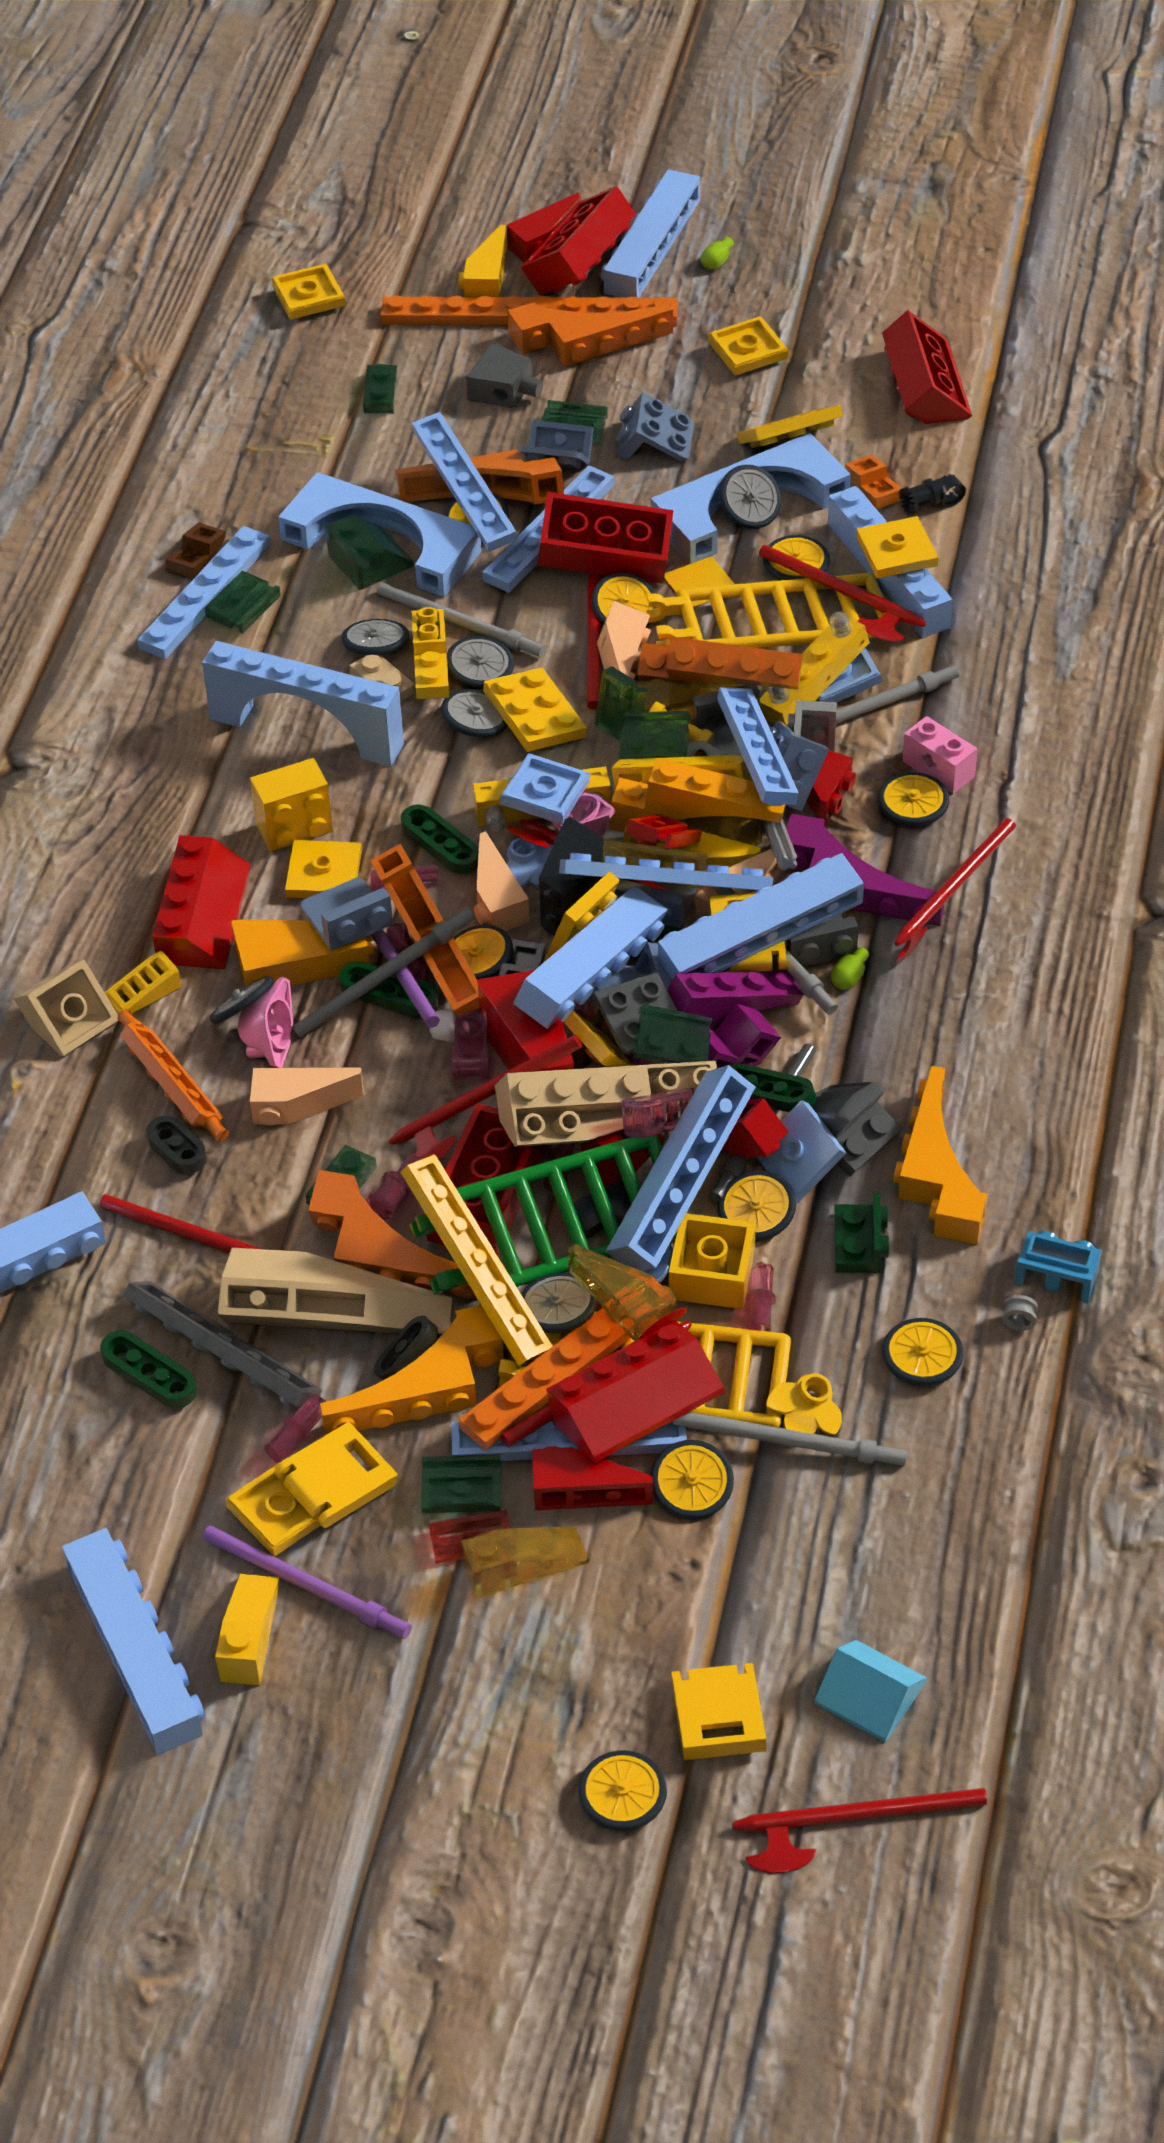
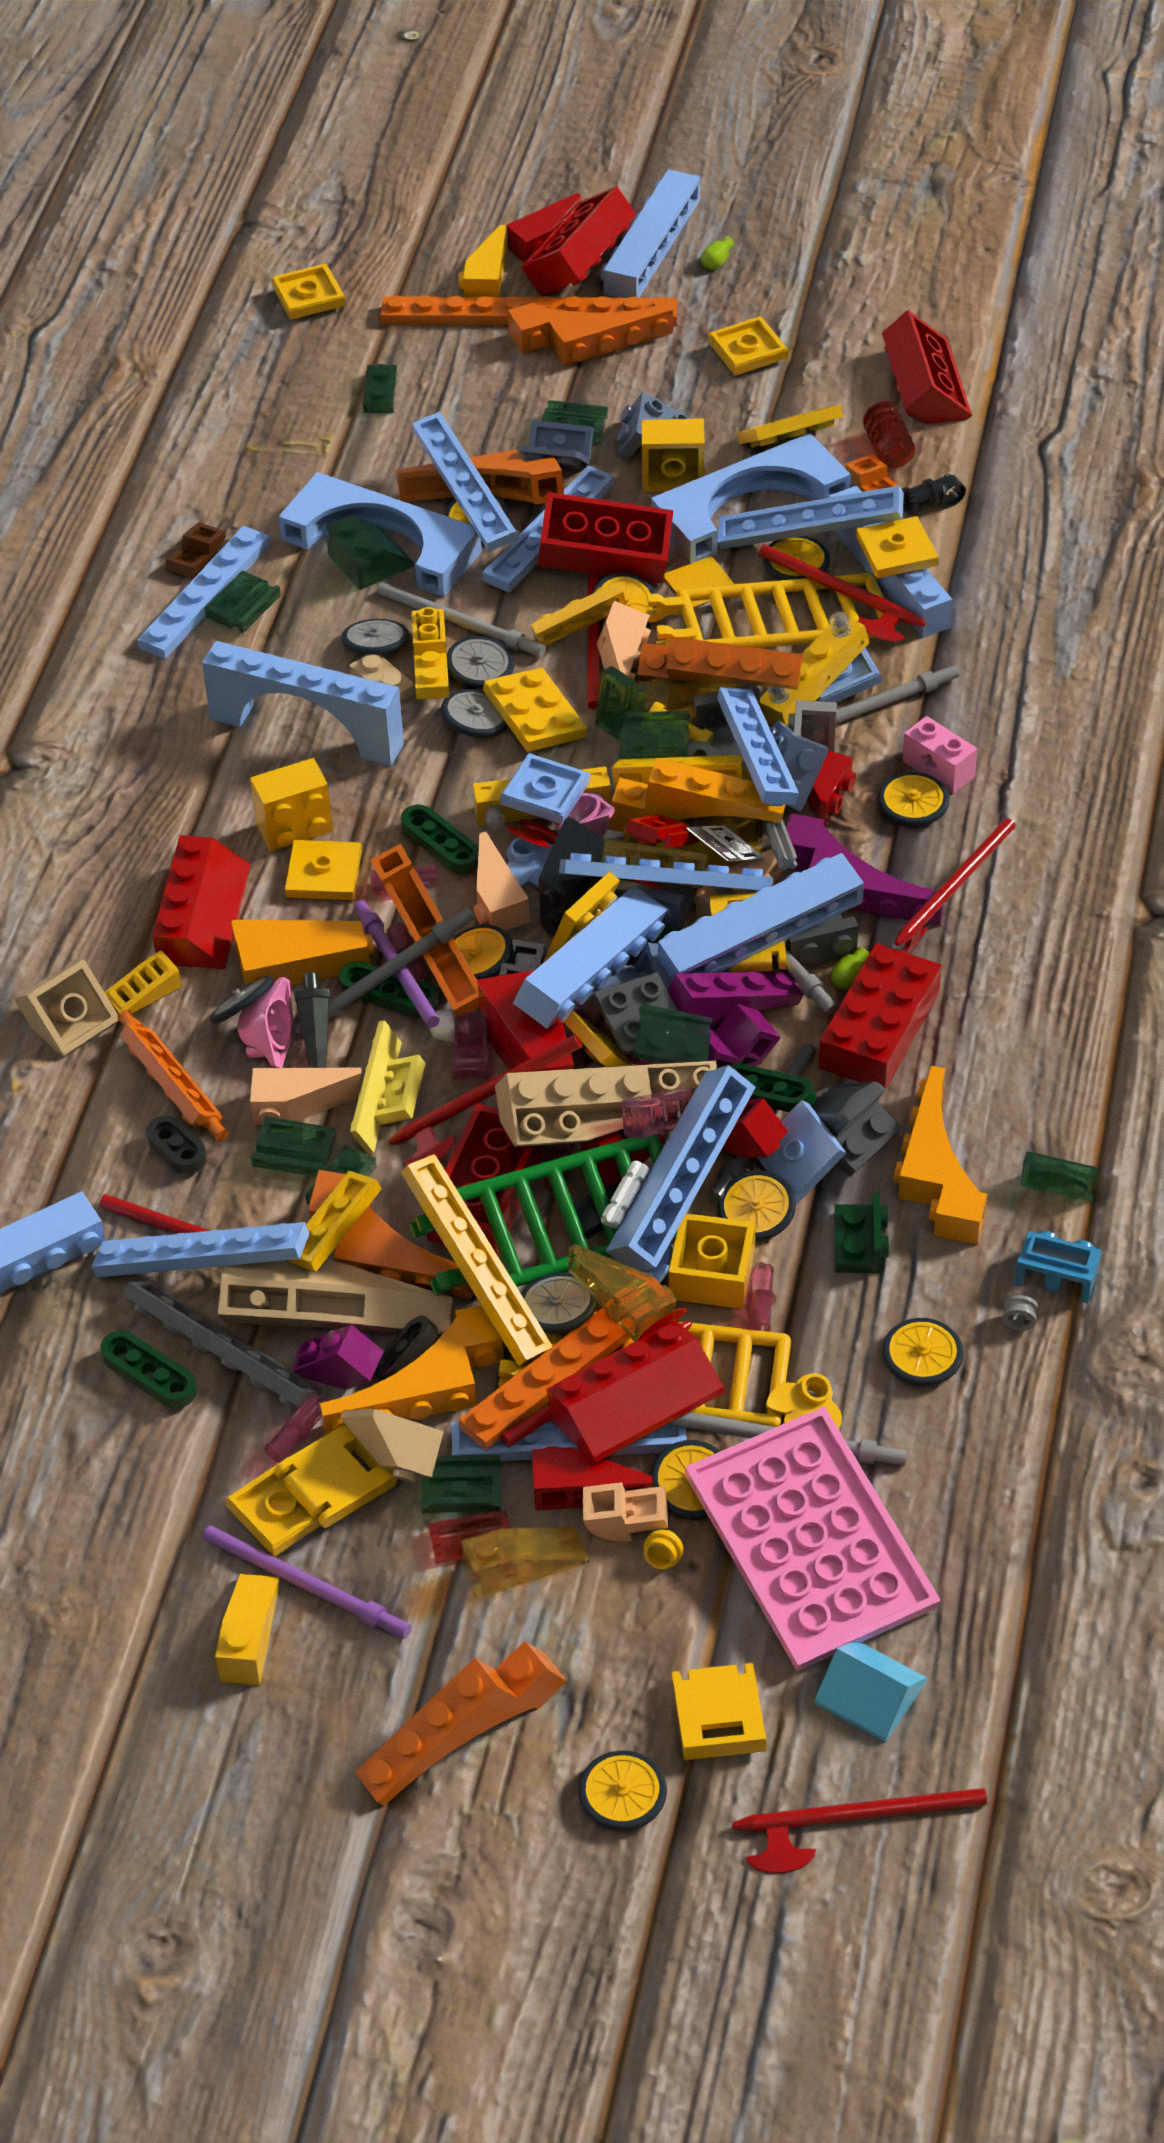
light blue brick [62,1528,205,1755] -> none
sand blue bracket [301,878,393,951] -> none
clear pink connector [366,1154,423,1220] -> none
dark grey torso [466,343,543,408] -> none
light grey wheel [719,465,781,529] -> none
none -> light blue plate [91,1222,310,1277]
none -> clear green plate [251,1116,337,1177]
none -> yellow plate [288,1171,382,1272]
none -> magenta slope [292,1324,384,1390]
none -> pearl dark grey bar [294,972,330,1068]
none -> tan slope [340,1409,444,1483]
none -> light yellow bracket [350,1020,426,1154]
none -> orange arch [355,1641,567,1806]
none -> yellow plate [531,582,626,646]
none -> light nougat brick [583,1482,668,1542]
none -> white axle [601,1161,649,1229]
none -> yellow brick [641,419,705,492]
none -> yellow plate [643,1529,684,1570]
none -> bright pink plate [684,1406,941,1672]
none -> sticker [686,825,765,861]
none -> light blue plate [717,486,904,549]
none -> red brick [819,943,942,1089]
none -> clear red piece [862,400,916,468]
none -> clear green plate [1021,1151,1099,1202]

